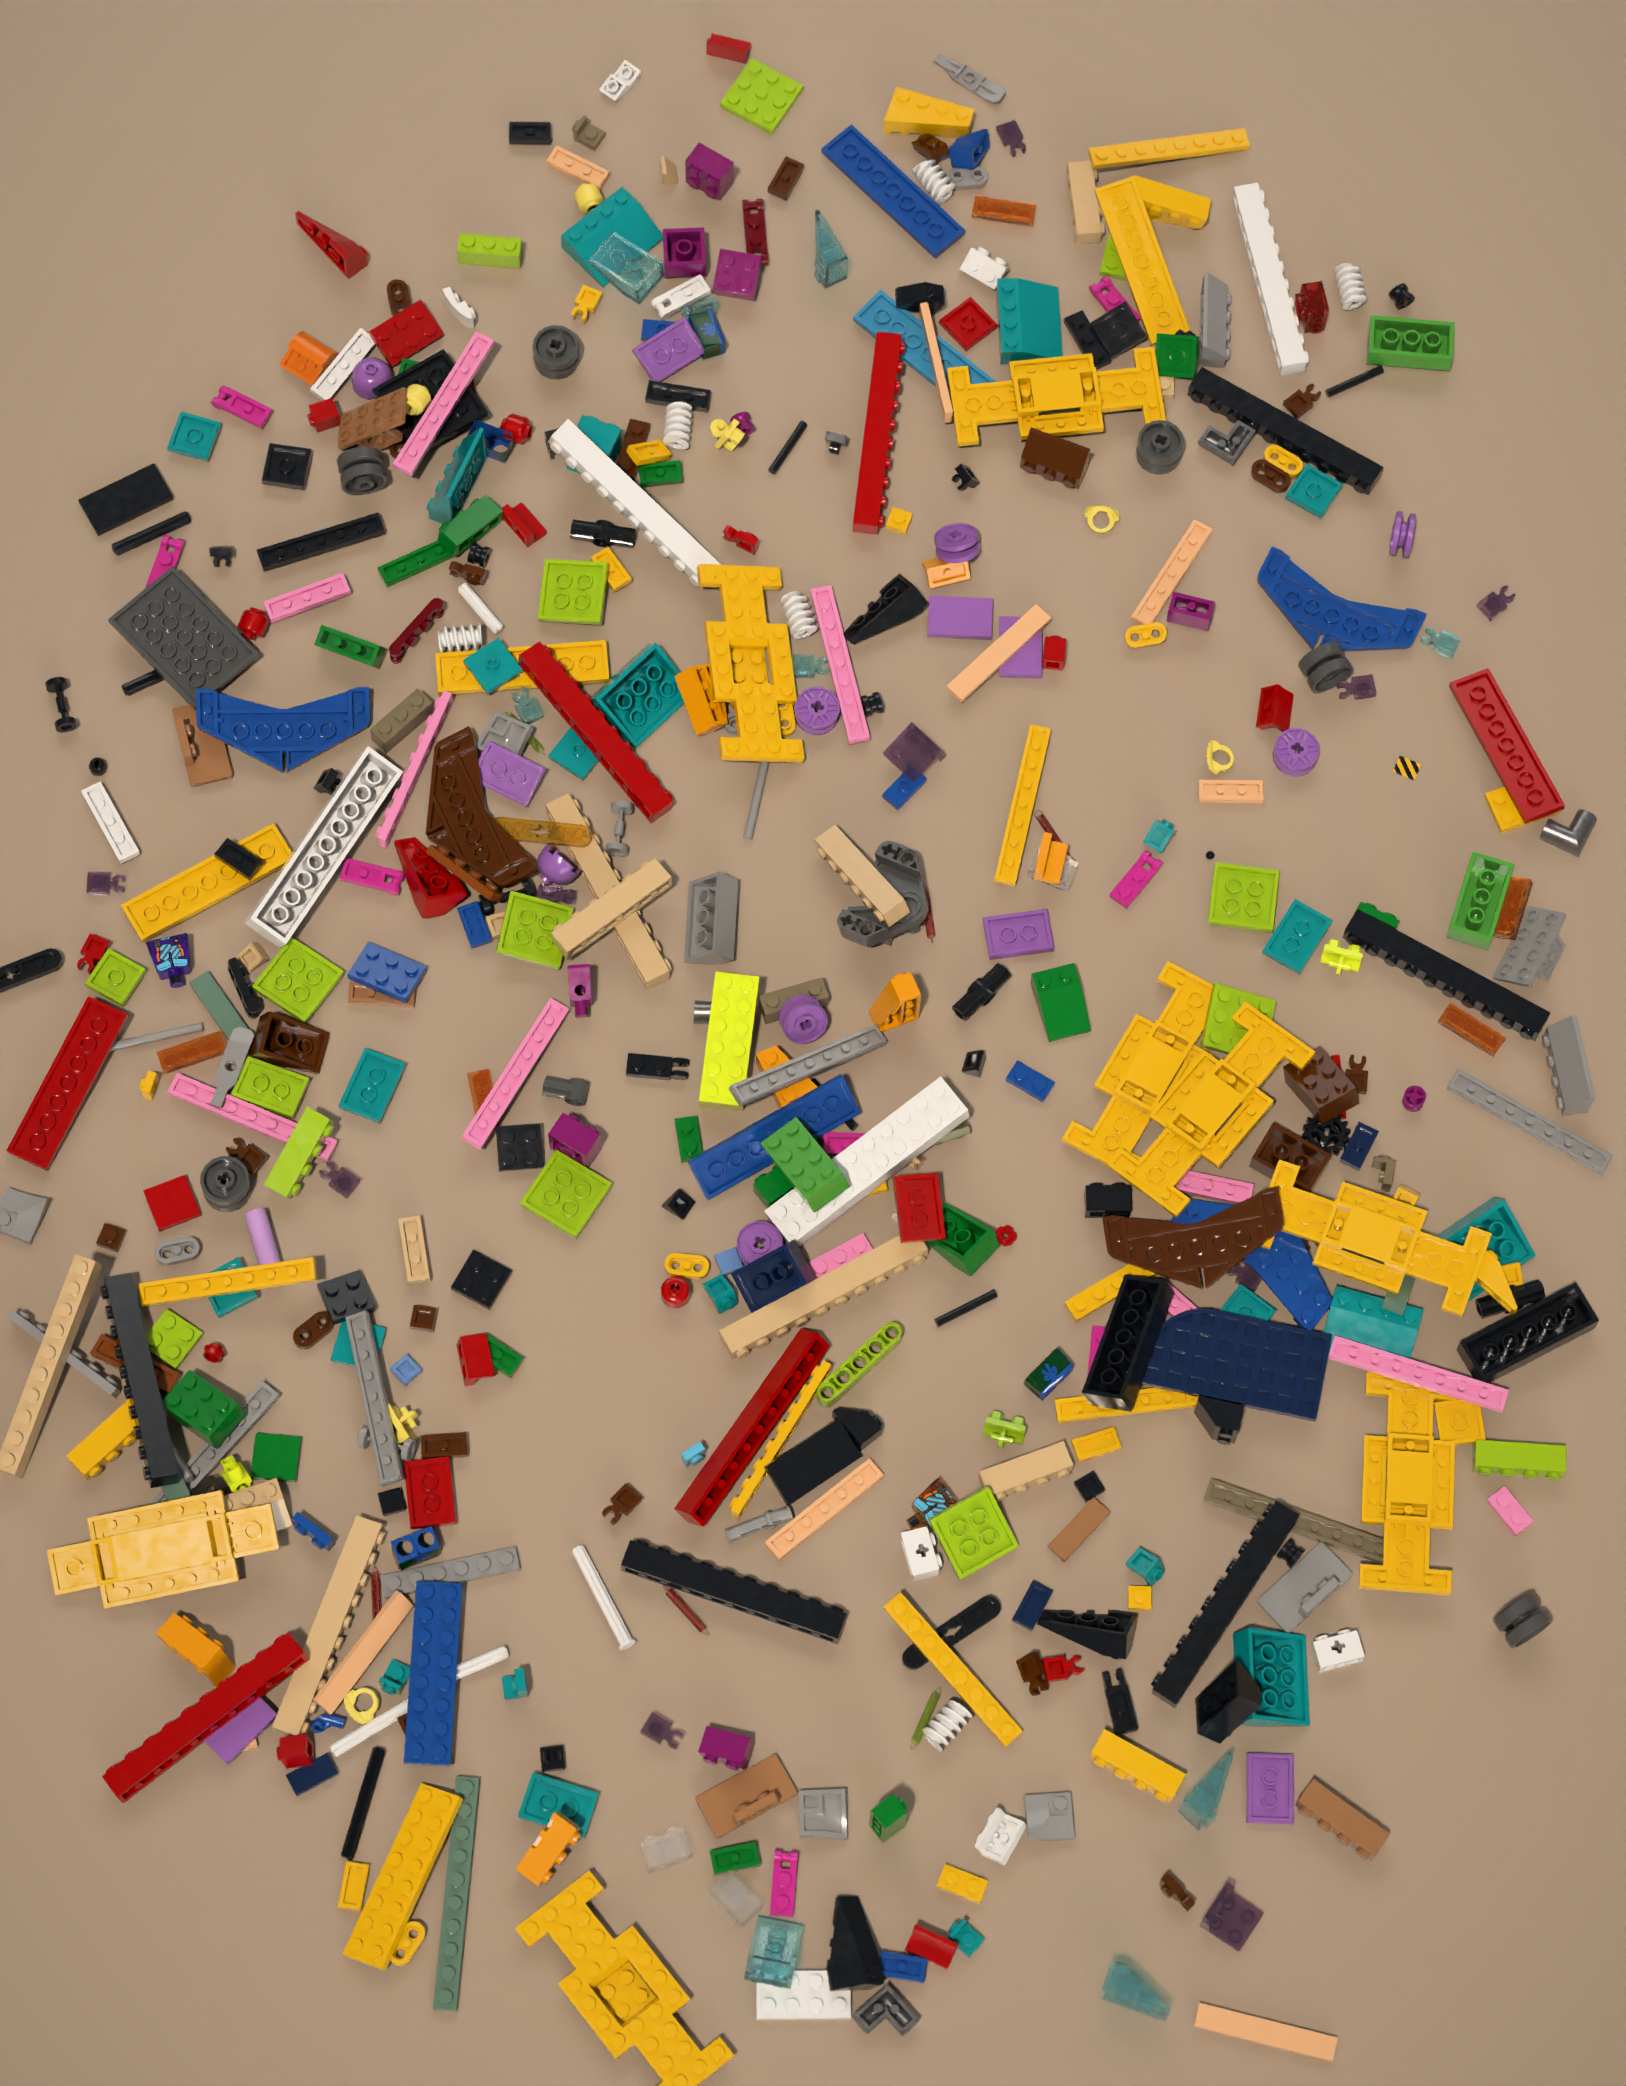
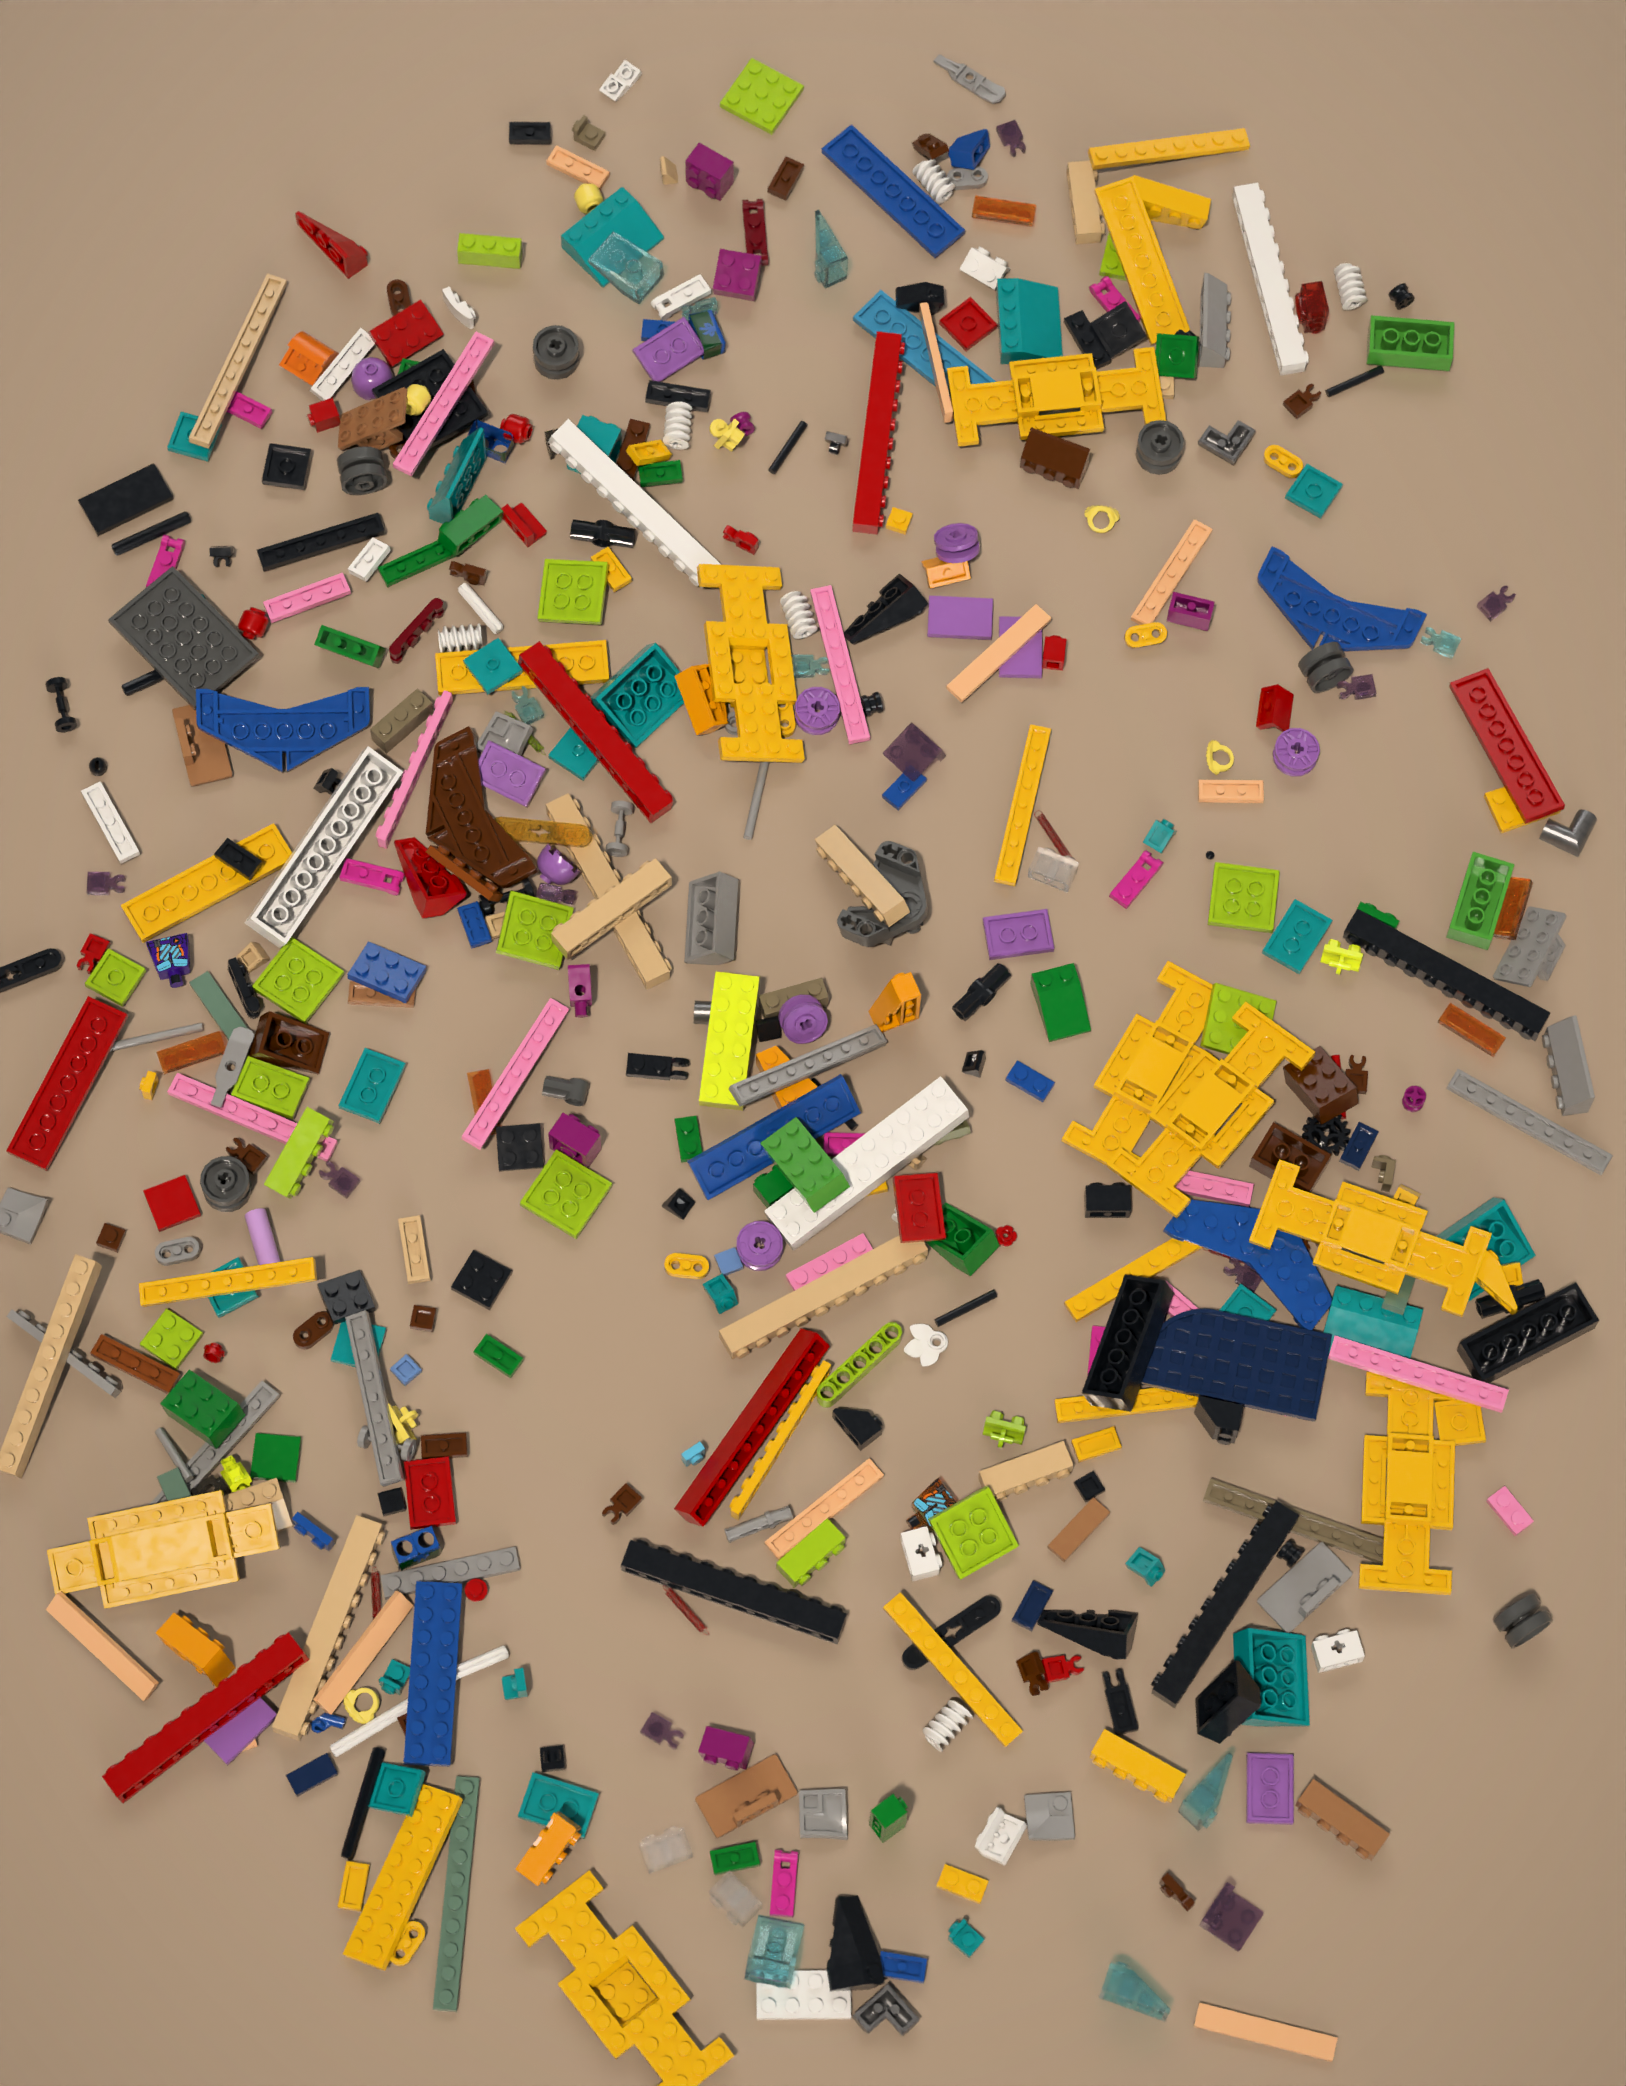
yellow brick [66,1399,136,1481] -> none
black brick [100,1273,179,1488] -> none
red brick [277,1734,314,1769] -> none
red panel [456,1333,494,1386] -> none
black wheel [467,542,491,567] -> none
yellow plate [571,285,602,323] -> none
white axle [572,1546,636,1651] -> none
red head [661,1276,690,1309] -> none
magenta brick [663,227,706,278] -> none
red panel [706,33,751,64] -> none
dark blue slope [730,1239,815,1313] -> none
black tile [764,1418,862,1505] -> none
yellow wedge [883,87,975,139] -> none
red panel [905,1924,958,1970] -> none
lime piece [911,1688,940,1748] -> none
red piece [923,884,935,943] -> none
black tile [951,464,980,491] -> none
dark green piece [1023,1348,1074,1401] -> none
light orange panel [1034,832,1068,885] -> none
reddish brown wing [1102,1186,1285,1289] -> none
yellow plate [1128,1586,1151,1611] -> none
black brick [1188,367,1383,496] -> none
reddish brown plate [1251,459,1290,493] -> none
medium lavender wheel [1389,511,1416,558] -> none
sticker [1393,756,1421,780] -> none
lime brick [1472,1440,1566,1480] -> none
none -> light nougat tile [46,1591,159,1701]
none -> tan plate [189,274,287,449]
none -> white plate [348,537,391,582]
none -> teal plate [368,1762,426,1817]
none -> red plate [465,1579,488,1602]
none -> black tile [756,1016,781,1042]
none -> lime brick [776,1518,846,1588]
none -> white plate [904,1324,948,1367]

